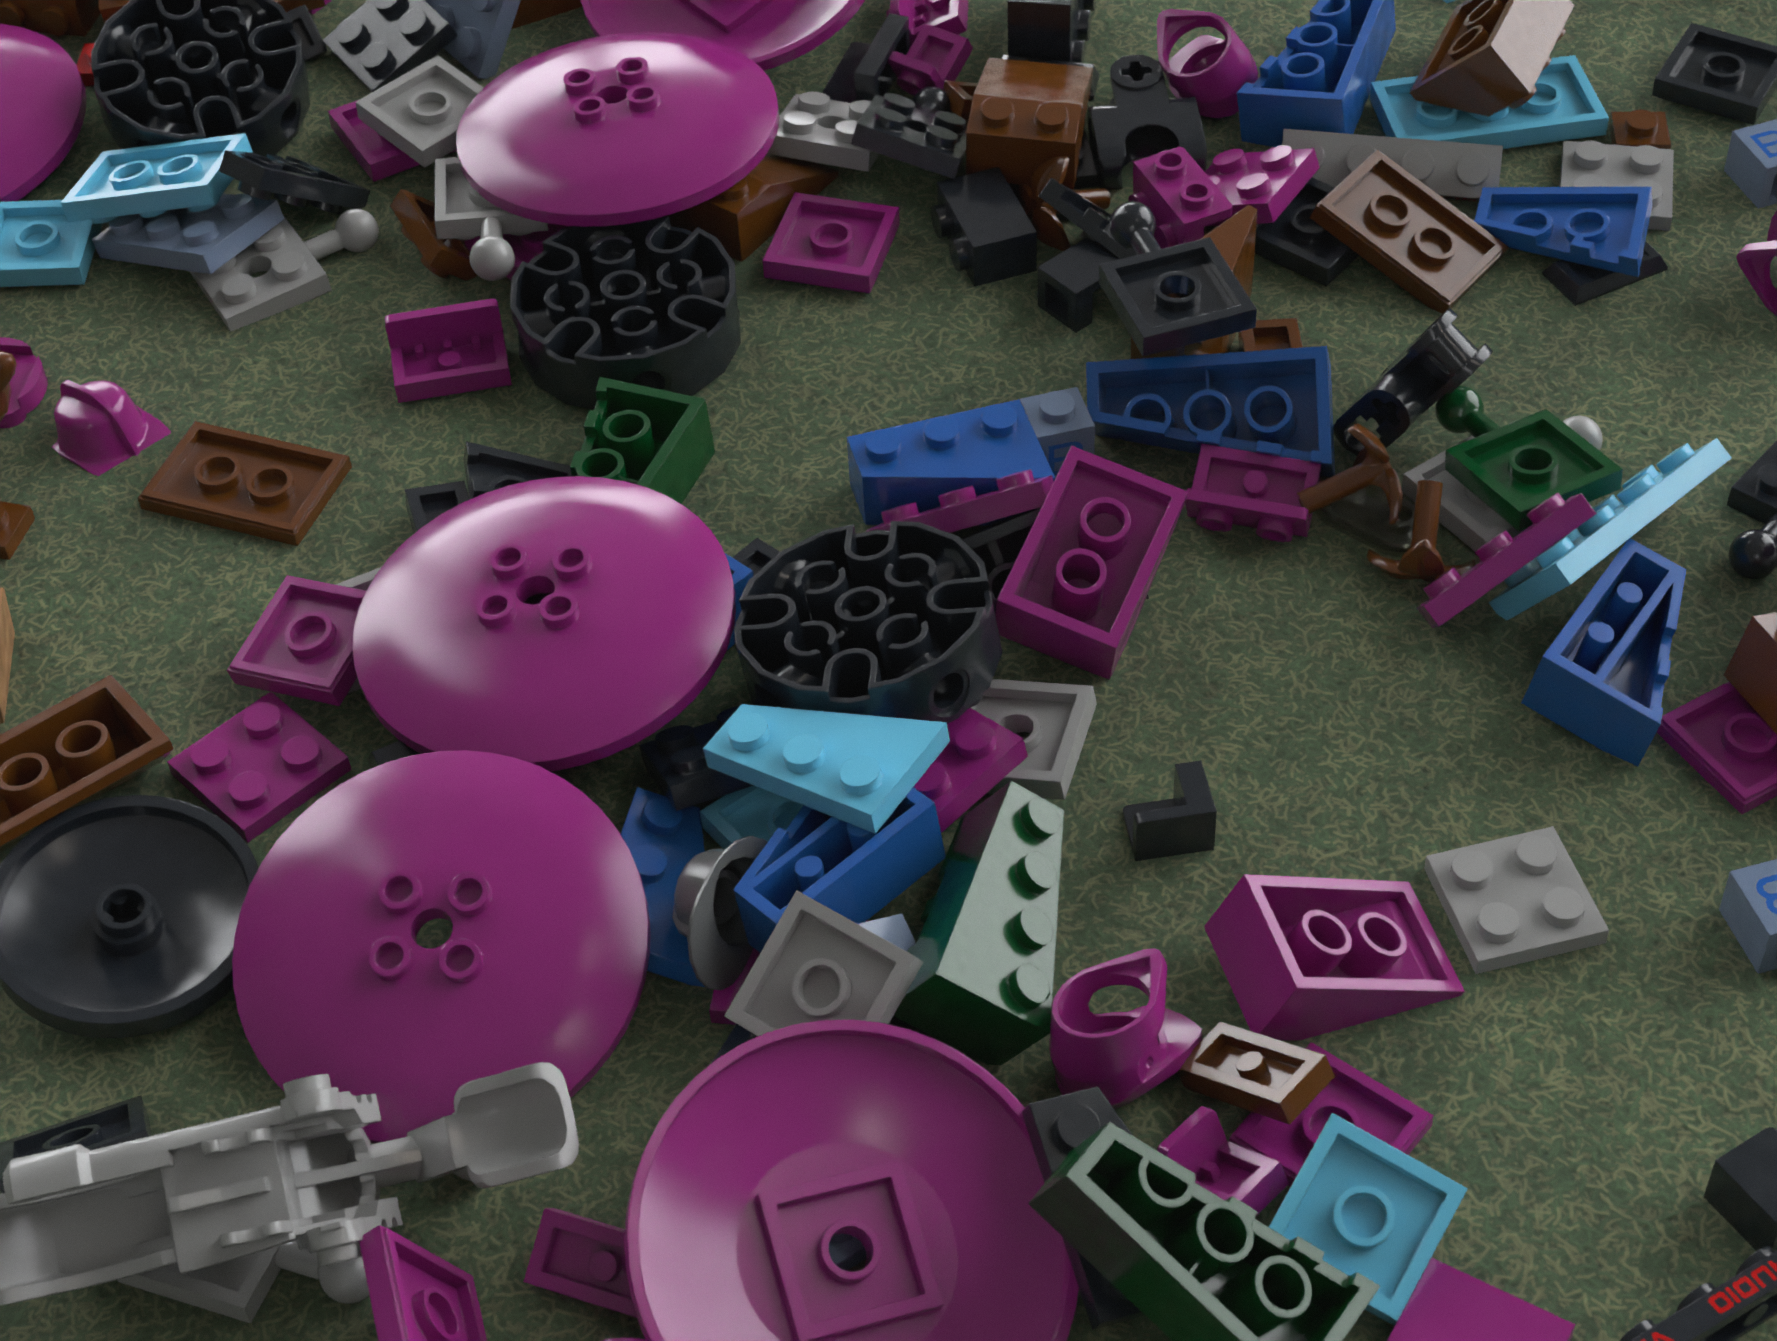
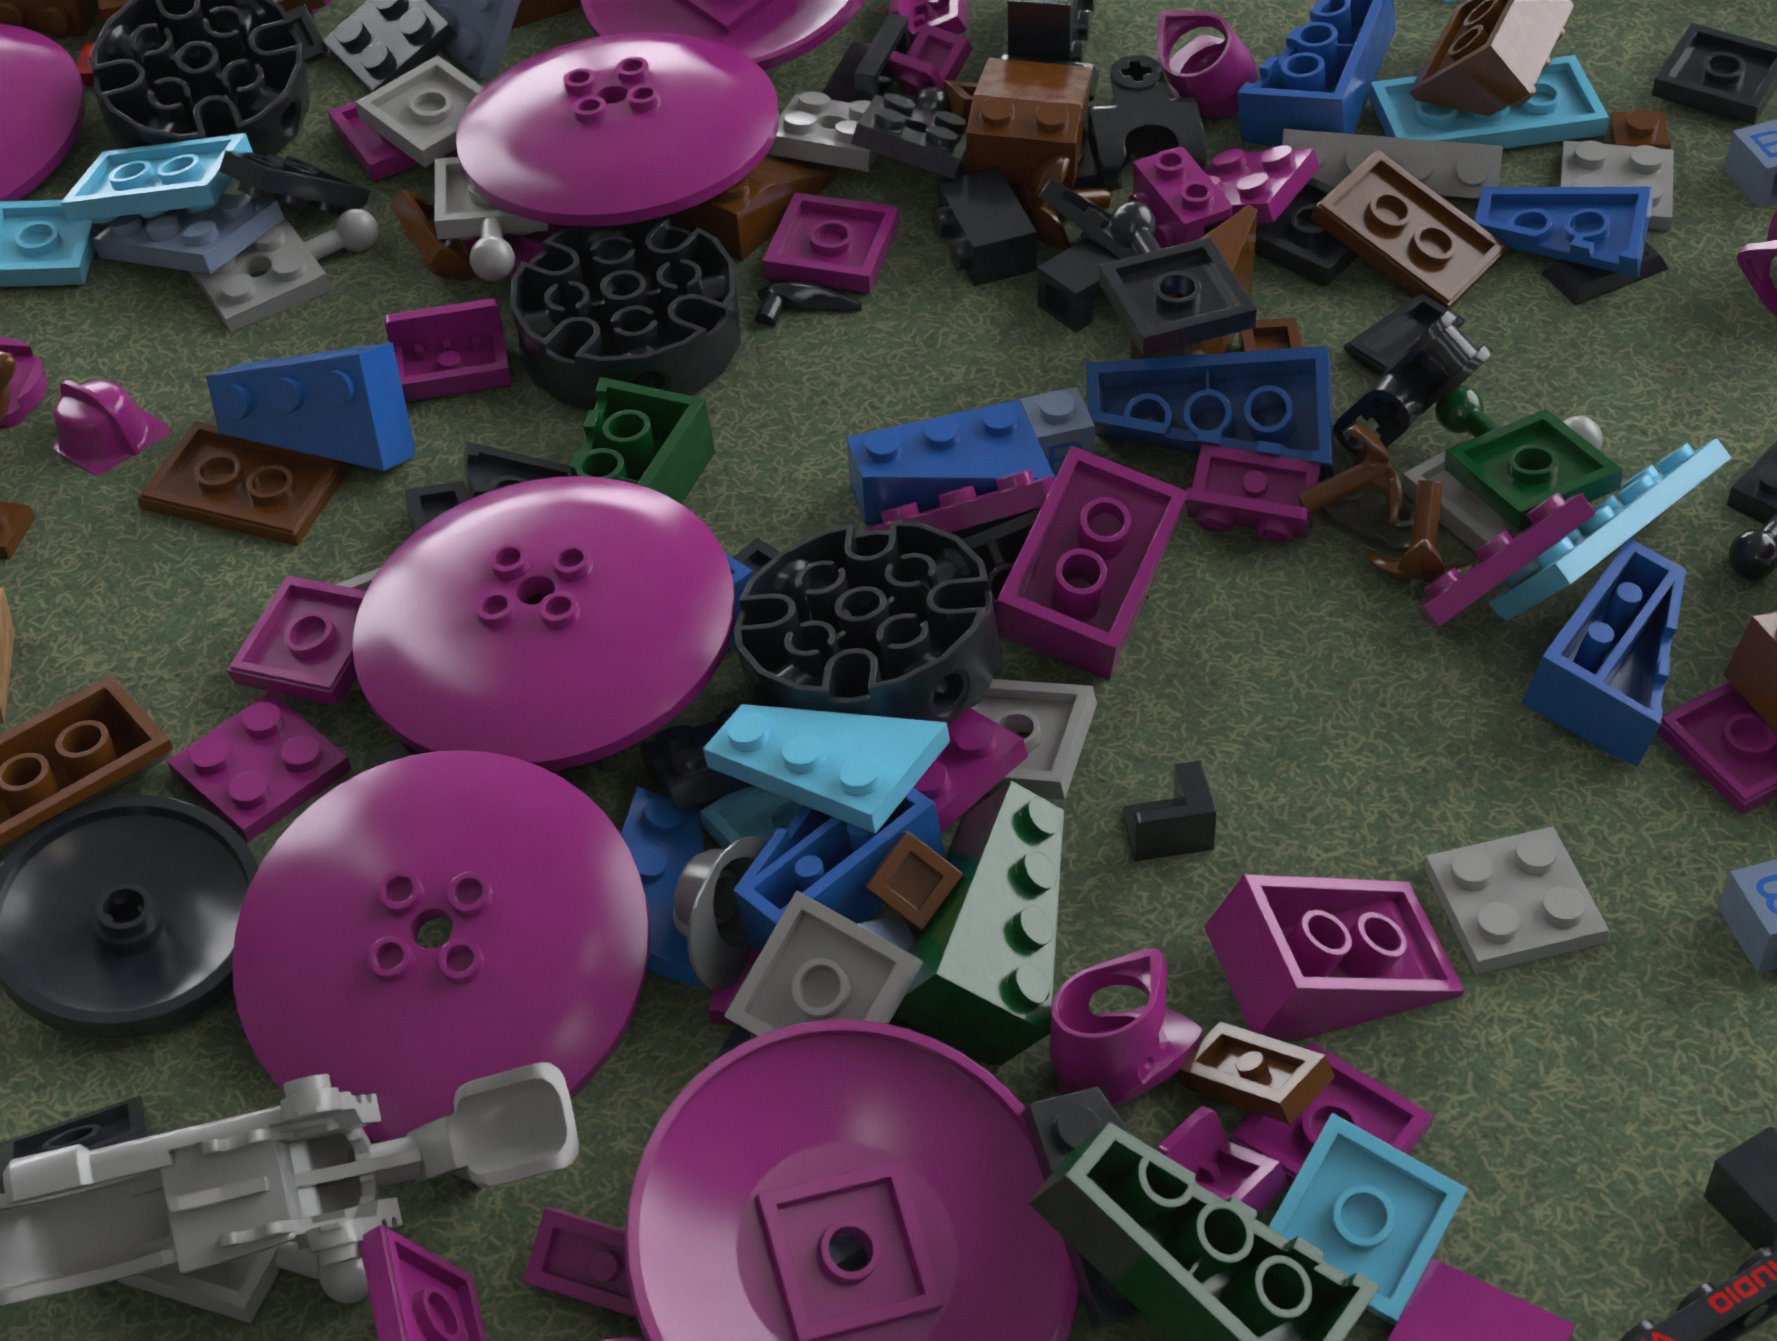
none -> blue wedge [206,342,415,471]
none -> black bar [755,282,862,327]
none -> reddish brown plate [861,831,963,931]
none -> black tile [1344,293,1465,376]

